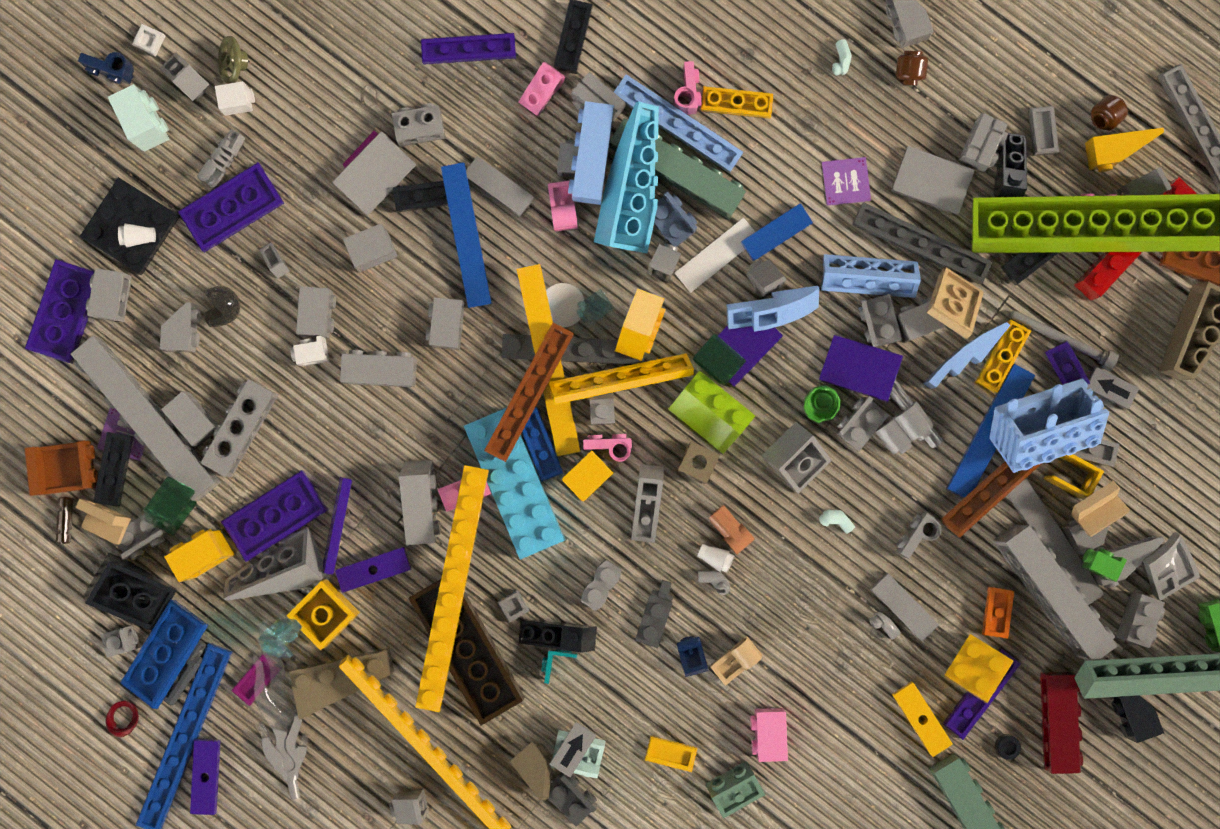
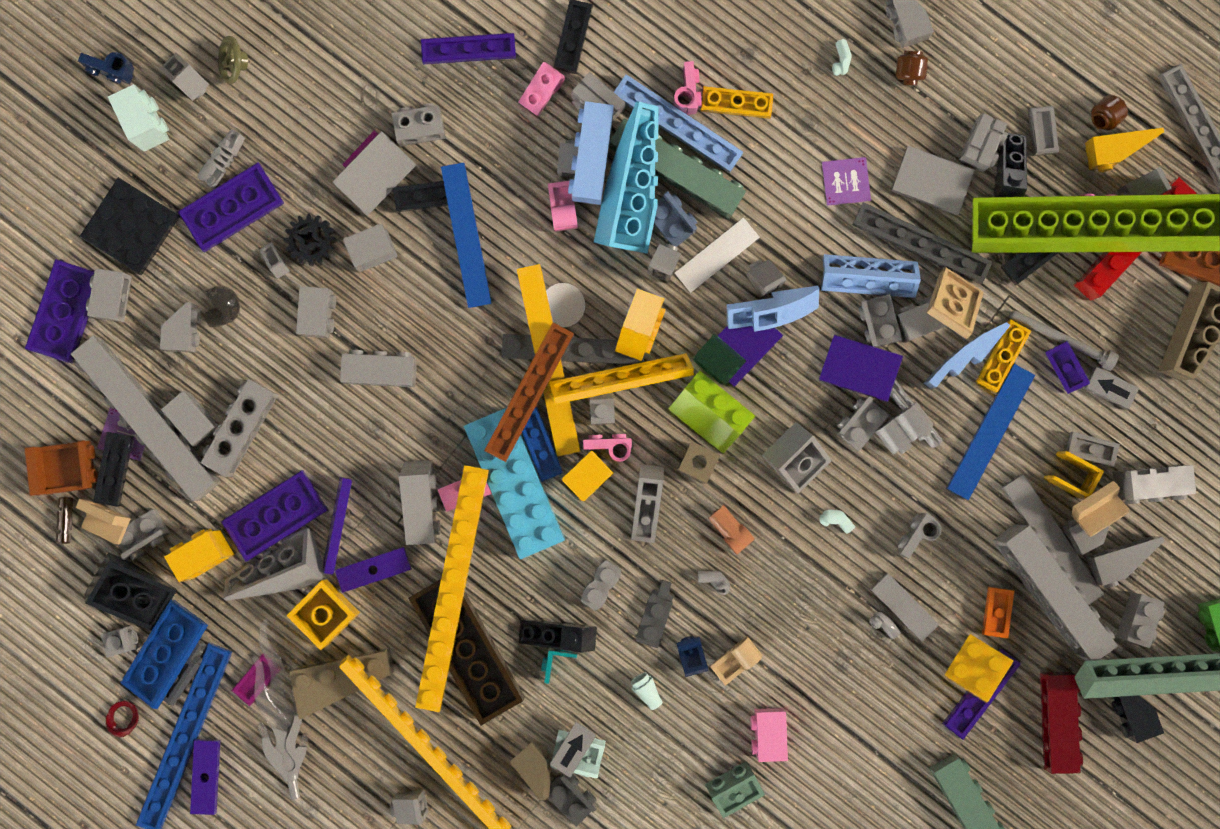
white cone [118,223,156,247] -> none
white tile [132,24,165,57] -> none
clear green piece [143,477,197,536] -> none
white brick [215,81,255,116] -> none
clear light blue bracket [258,618,302,659] -> none
white brick [290,336,330,366] -> none
light grey brick [426,297,465,350] -> none
light grey tile [466,156,535,217] -> none
light grey tile [497,590,530,623] -> none
clear light blue bracket [576,289,614,325] -> none
yellow tile [645,735,697,772] -> none
white cone [697,544,735,573] -> none
blue tile [741,203,813,261] -> none
bright green hair [804,385,841,423] -> none
yellow tile [892,681,953,757] -> none
dark orange plate [941,461,1042,538] -> none
light blue piece [989,378,1109,473] -> none
black tile [995,734,1021,760] -> none
bright green brick [1082,548,1127,582] -> none
light grey plate [1143,532,1200,601] -> none
none -> black gear [283,214,337,267]
none -> light aqua cone [631,672,663,710]
none -> wedge [1113,465,1196,504]

